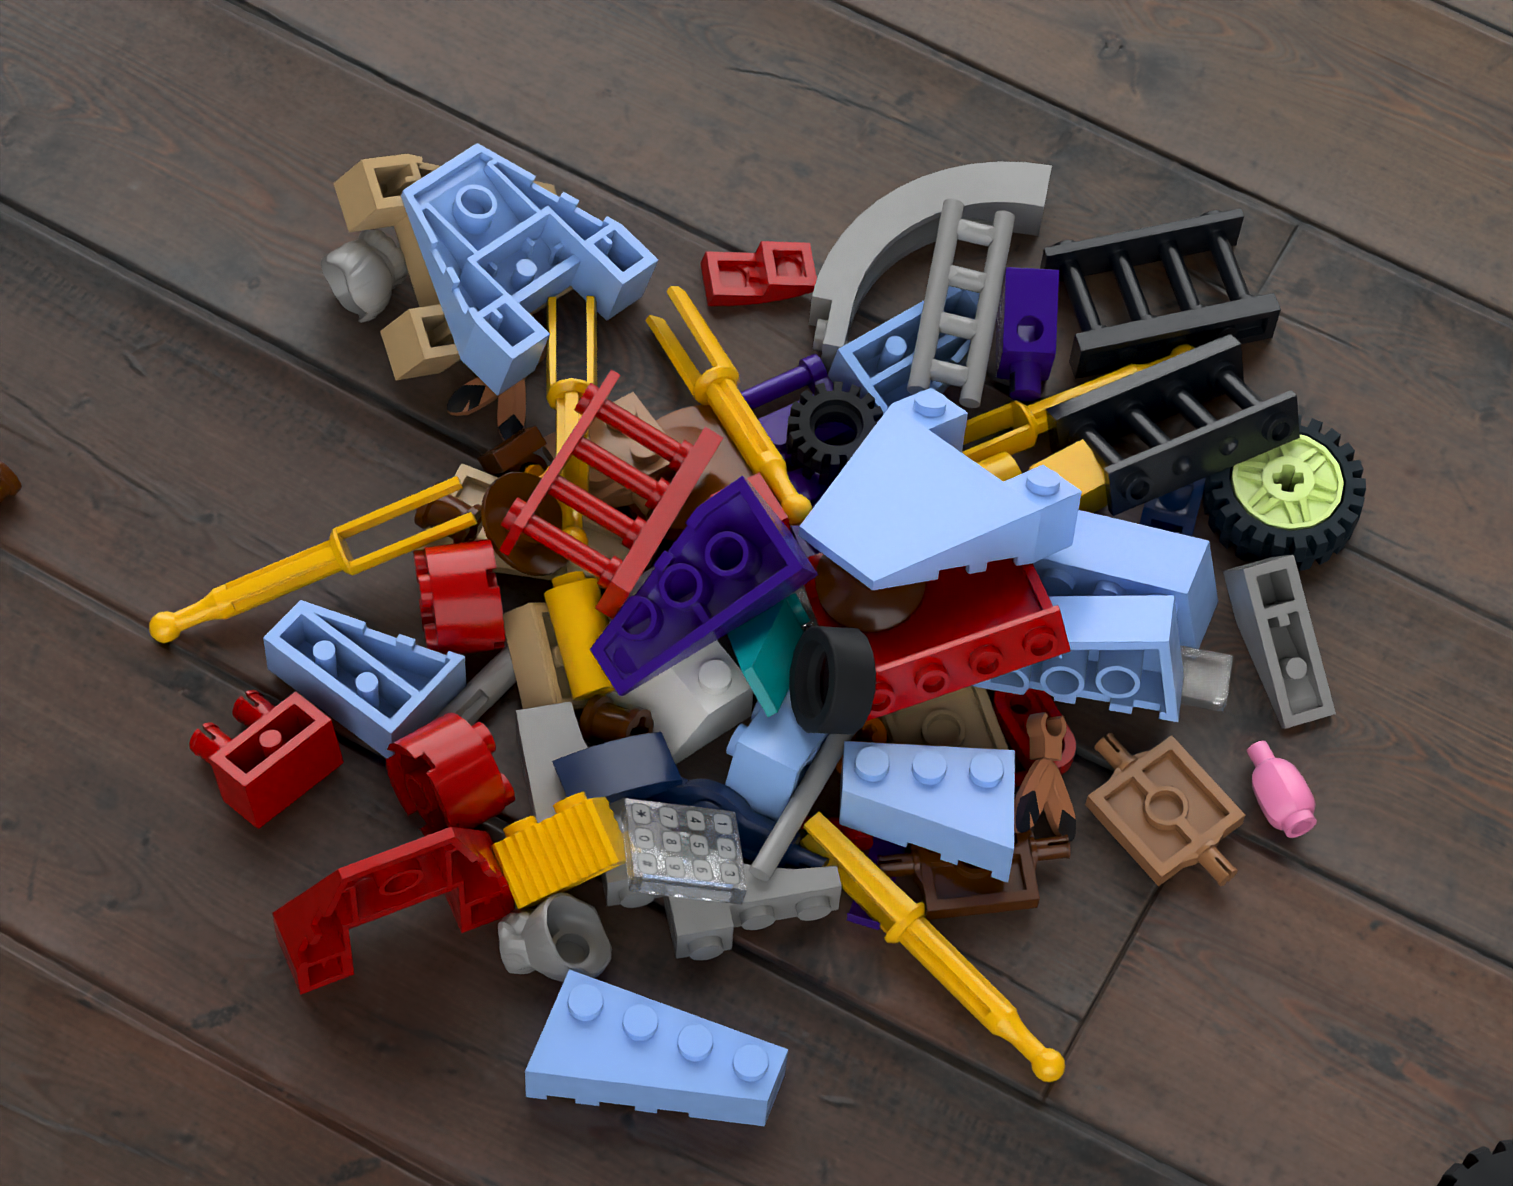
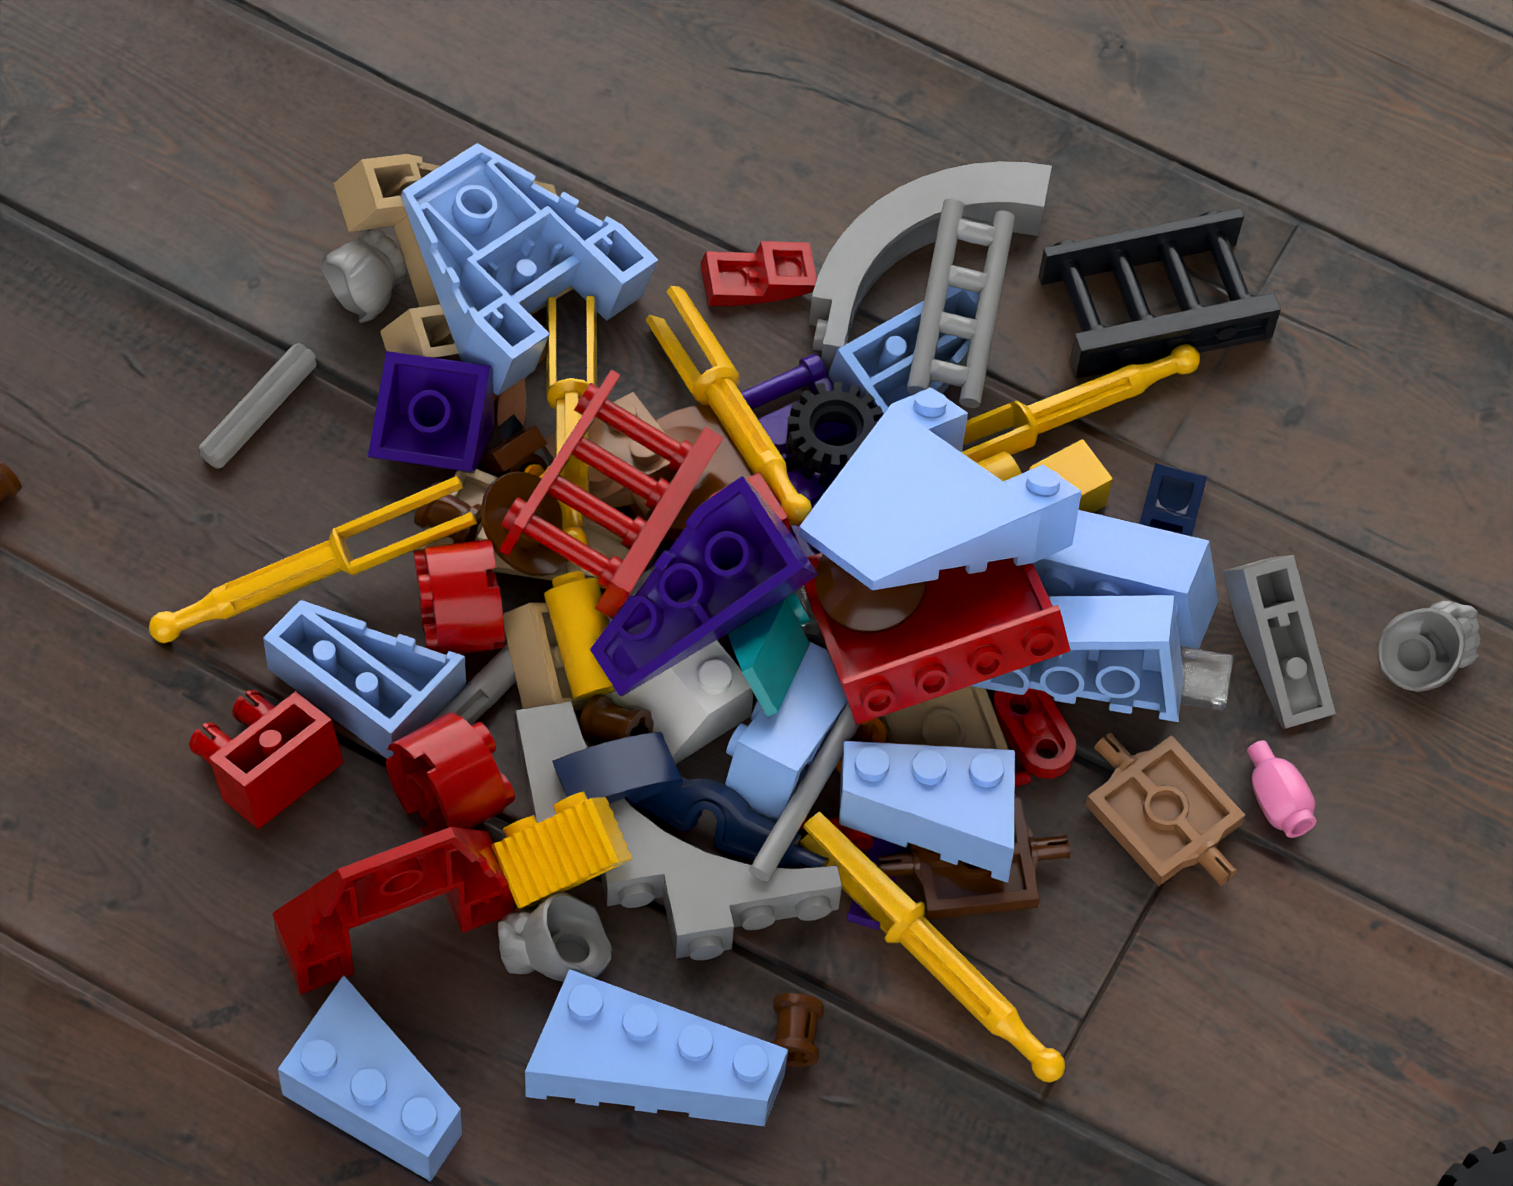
tile [620,798,747,904] -> none
black tyre [789,626,876,735] -> none
dark purple torso [996,267,1059,402] -> none
nougat piece [1014,712,1076,842] -> none
black fence [1046,334,1300,516] -> none
wheel [1203,414,1366,571] -> none
none -> light grey axle [199,343,317,469]
none -> light blue wedge [278,975,462,1182]
none -> dark purple slope [368,351,495,473]
none -> reddish brown bush [770,993,824,1067]
none -> light grey hair [1377,601,1480,692]

